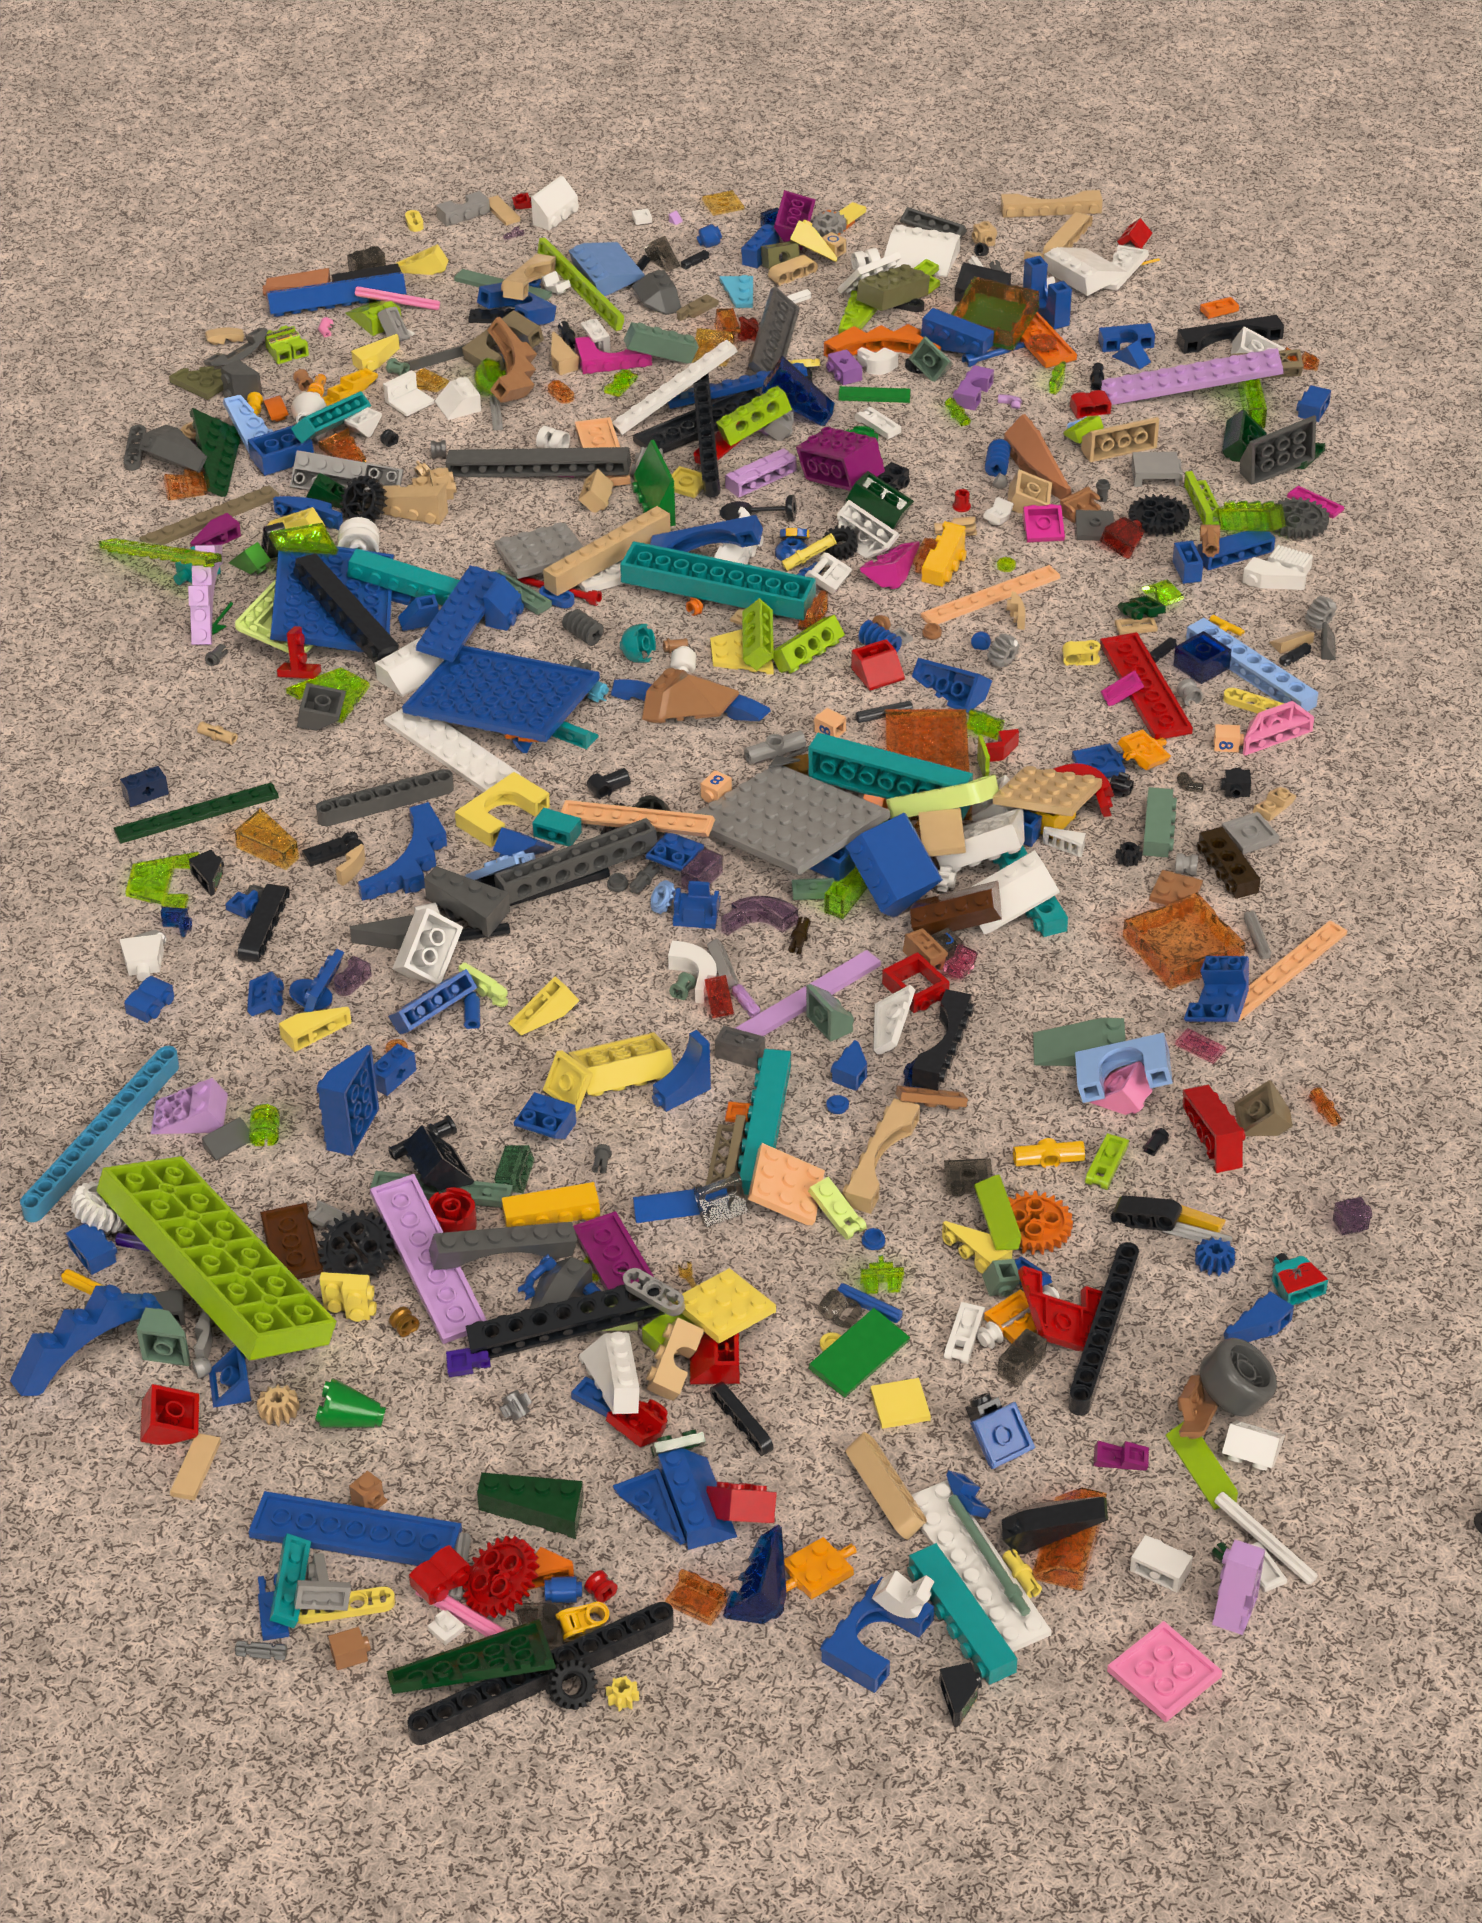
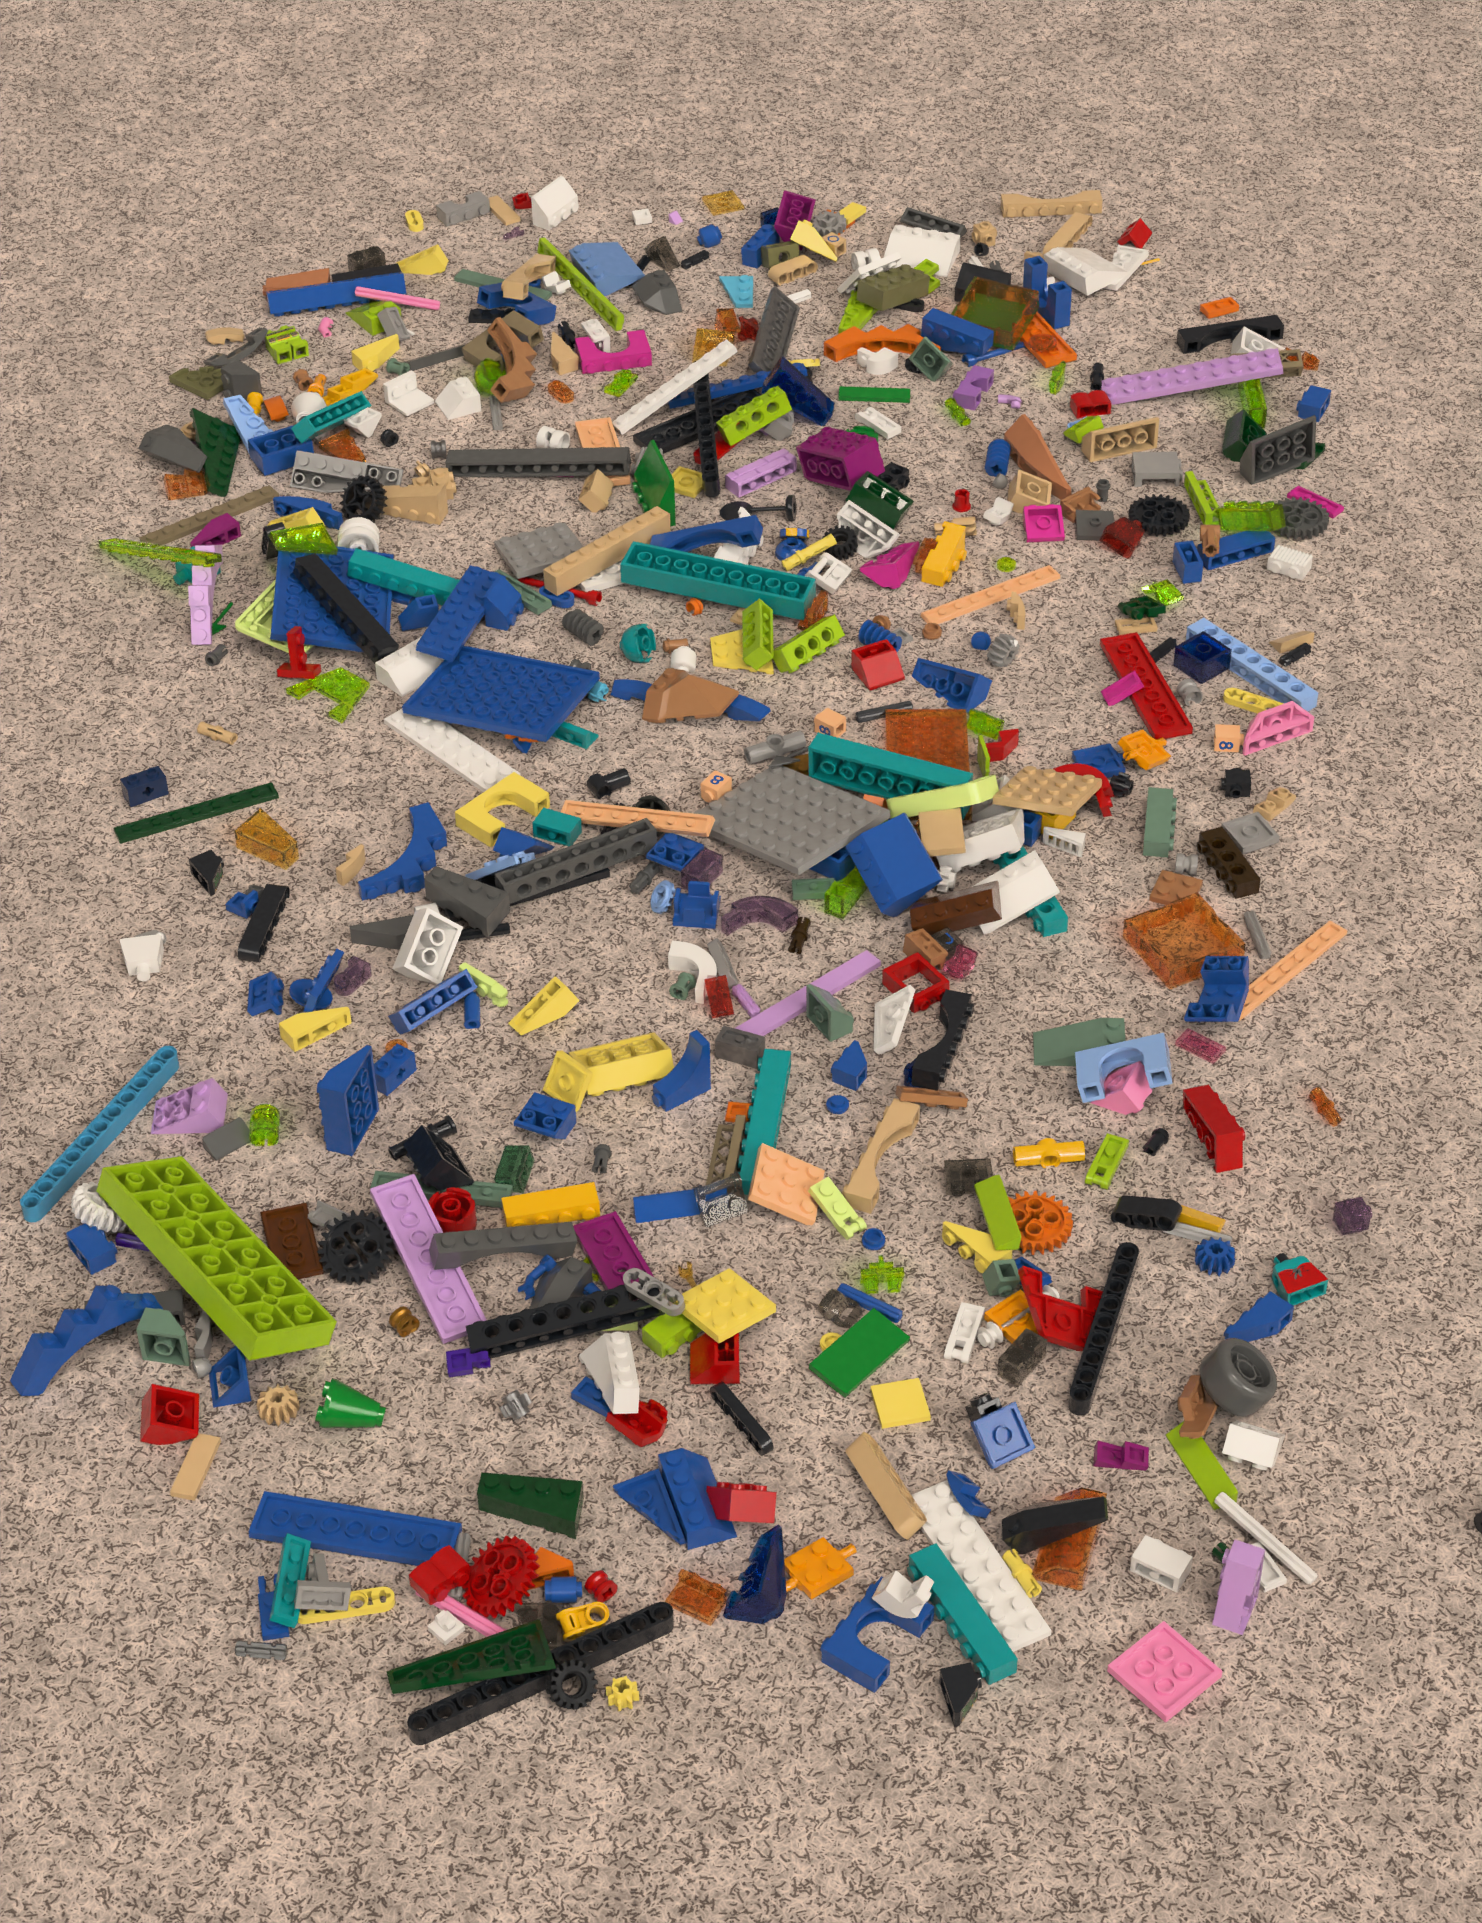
yellow axle [61,1269,104,1295] -> none
dark grey beam [123,425,146,471] -> none
blue brick [124,976,174,1023] -> none
clear neon green wing [125,852,199,911] -> none
clear blue bracket [160,907,192,937] -> none
bright green slope [229,542,271,574] -> none
dark grey slope [297,683,346,731] -> none
black hinge [302,831,364,867] -> none
dark green slope [306,473,362,512] -> none
dark grey beam [316,769,454,826] -> none
light yellow plate [319,1272,377,1322] -> none
medium nougat brick [328,1627,371,1671] -> none
medium nougat brick [349,1470,388,1510] -> none
clear yellow wing [416,368,449,392] -> none
dark grey plate [607,873,628,892] -> none
sand green brick [623,322,699,364] -> none
tan arch [646,1318,704,1401] -> none
plate [650,1429,706,1457] -> none
dark tan hinge [676,294,719,321] -> none
medium lavender brick [826,349,862,385] -> none
sand green bar [948,1495,1031,1616] -> none
light yellow piece [1062,640,1101,666] -> none
blue arch [1098,323,1155,352] -> none
blue slope [1112,340,1151,370] -> none
black gear [1115,842,1142,867] -> none
clear smoke arm [1177,772,1204,793] -> none
yellow piece [1209,615,1245,636] -> none
dark tan slope [1234,1080,1293,1136] -> none
white slope [1243,557,1307,590] -> none
light grey gear [1305,596,1337,630] -> none
dark grey slope [1321,622,1336,660] -> none

